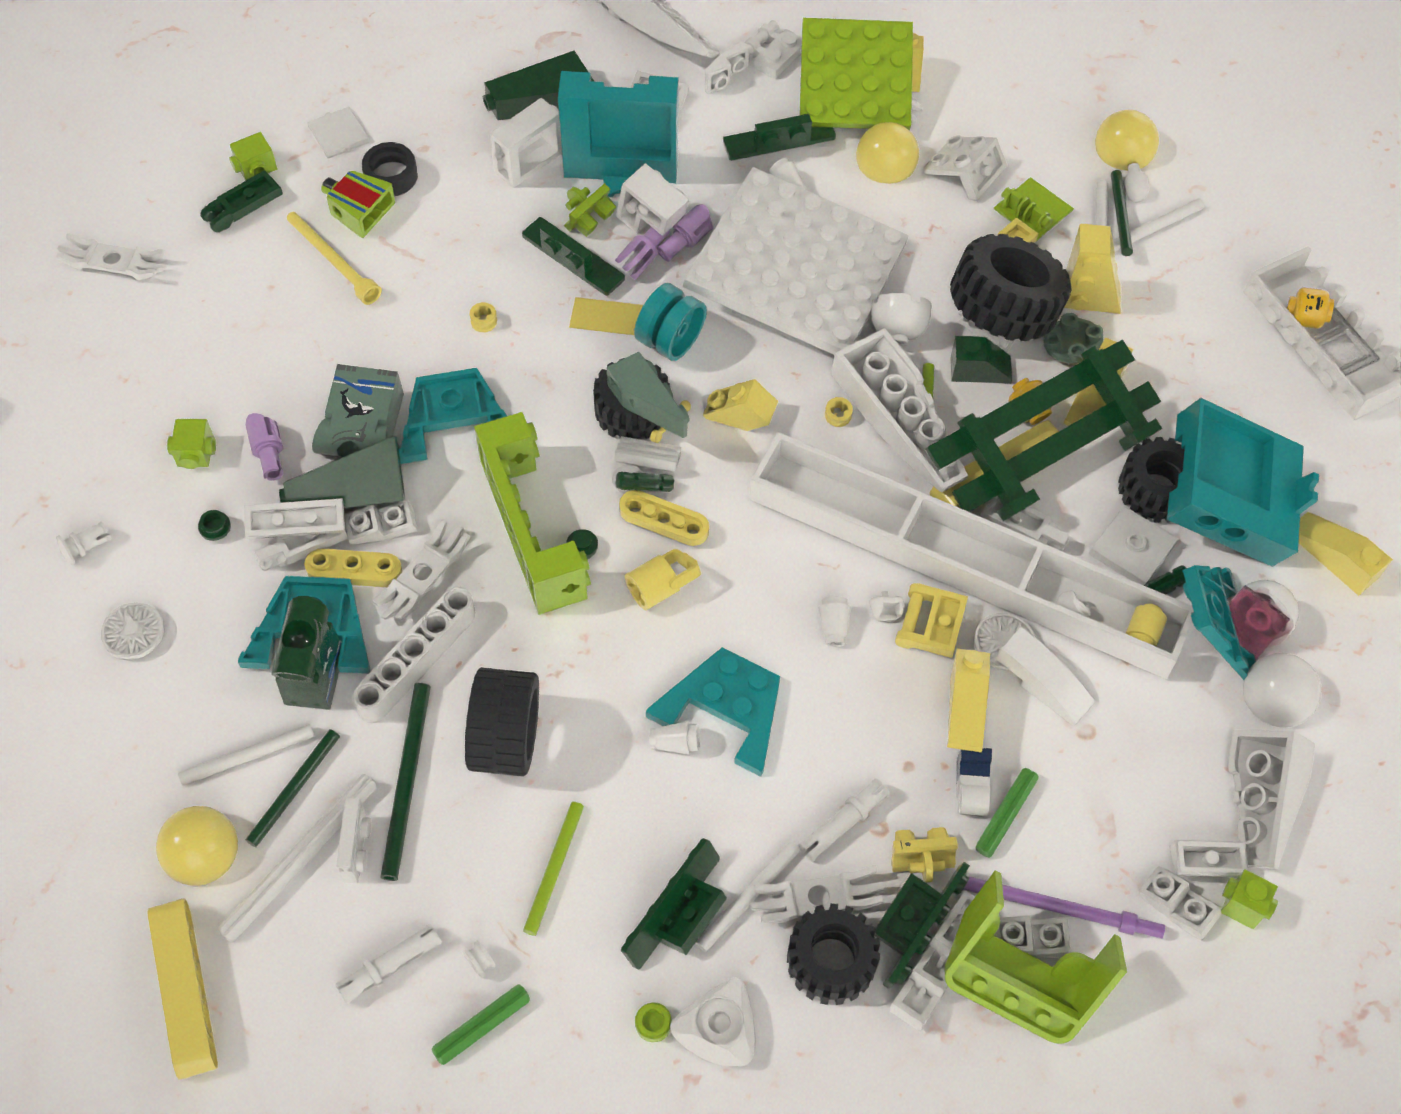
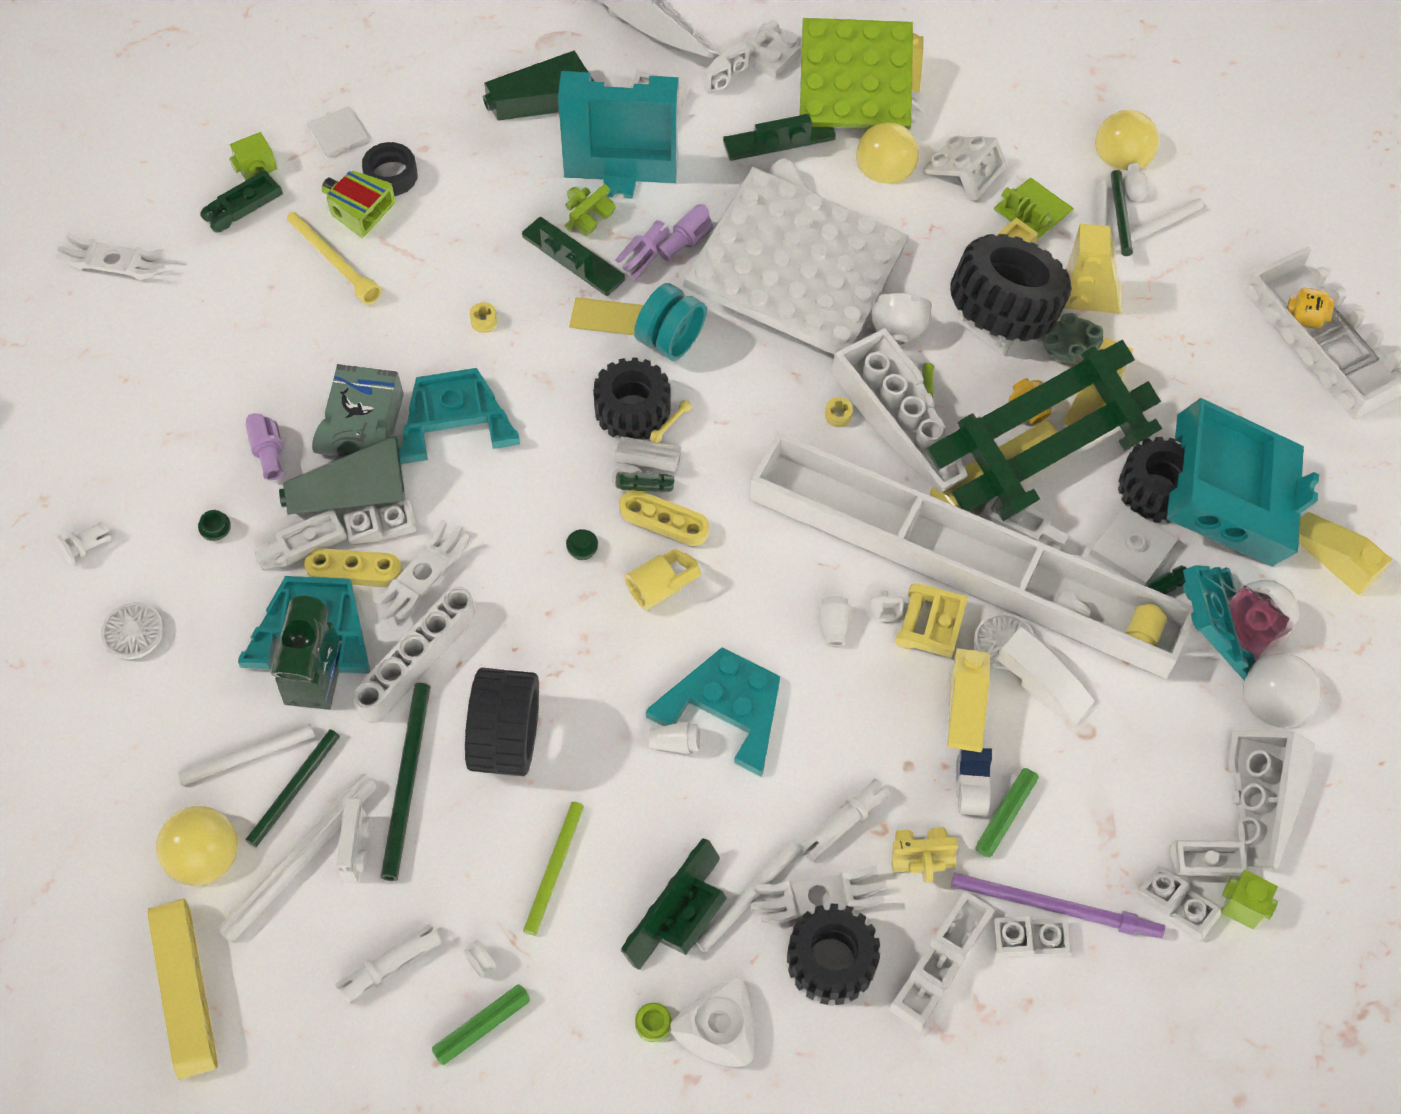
lime brick [167,419,216,469] -> none
white plate [244,499,345,539] -> none
lime plate [474,411,591,615] -> none
white window [490,98,562,188] -> none
sand green slope [607,352,690,438] -> none
white brick [616,163,689,236] -> none
light yellow slope [703,379,778,431] -> none
dark green bracket [874,862,970,989] -> none
lime windscreen [945,870,1127,1044] -> none
dark green slope [950,336,1012,384] -> none

